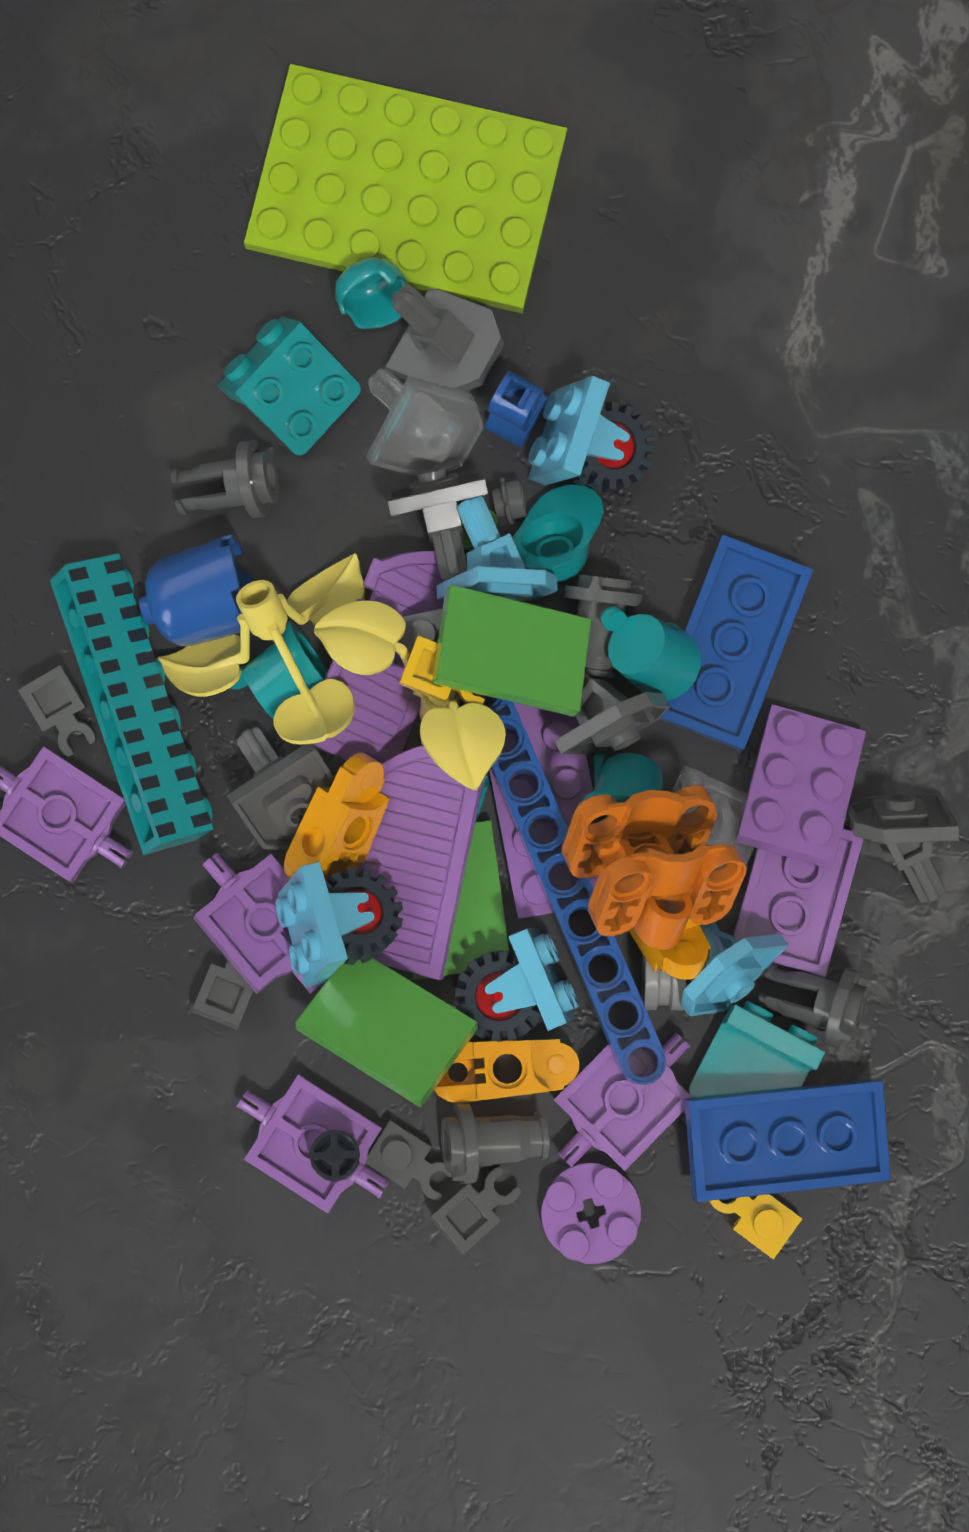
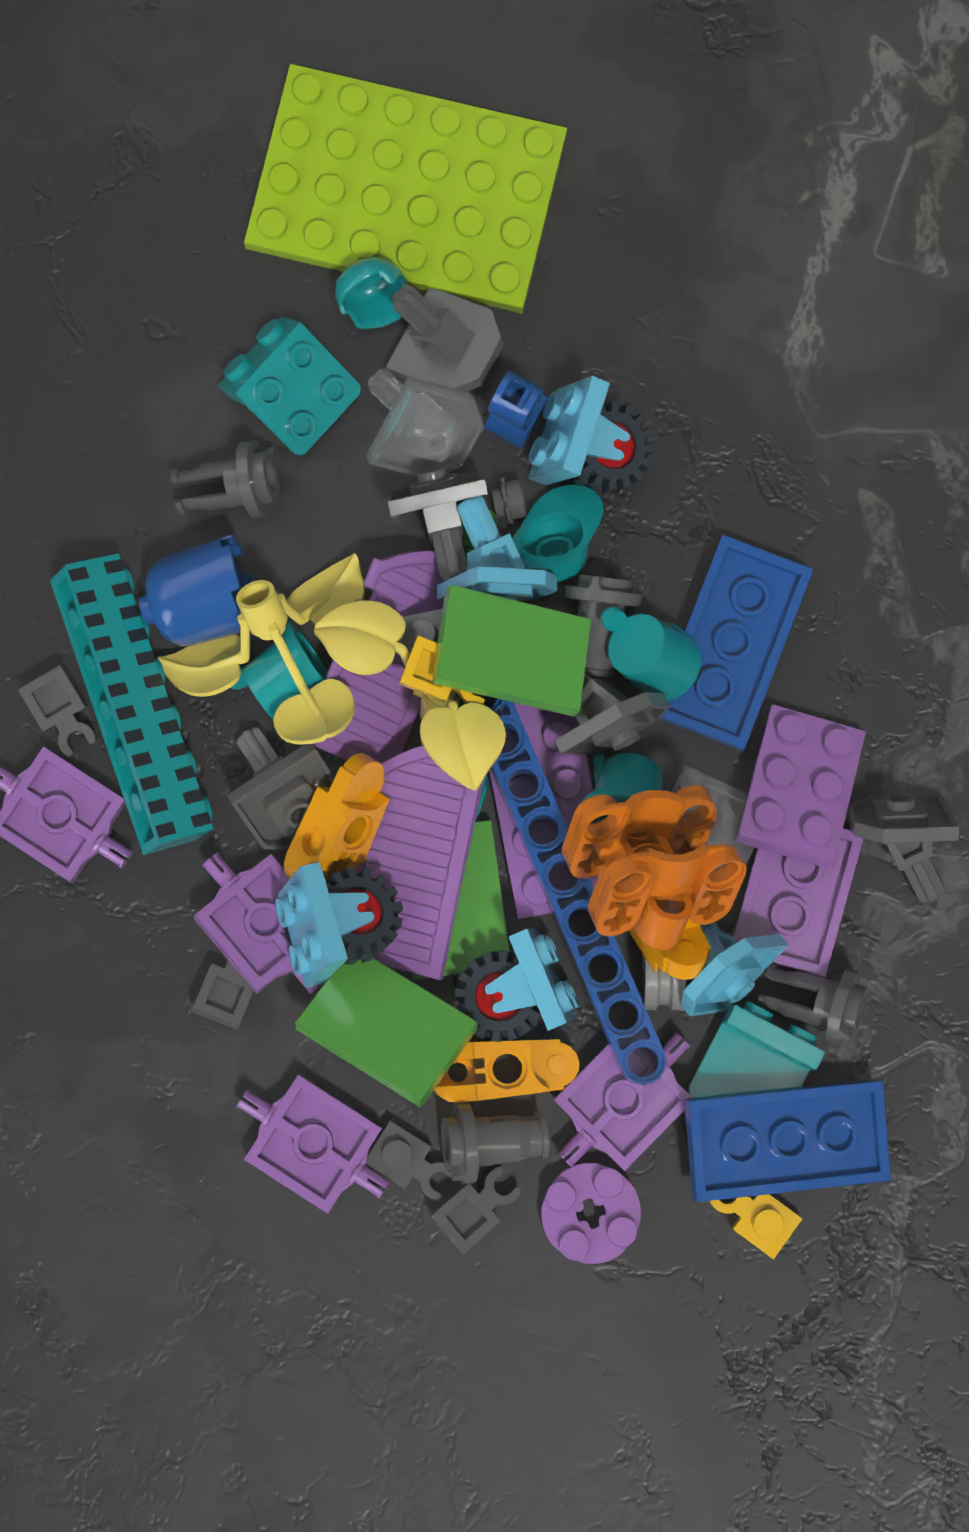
black wheel [309,1130,360,1182] -> none

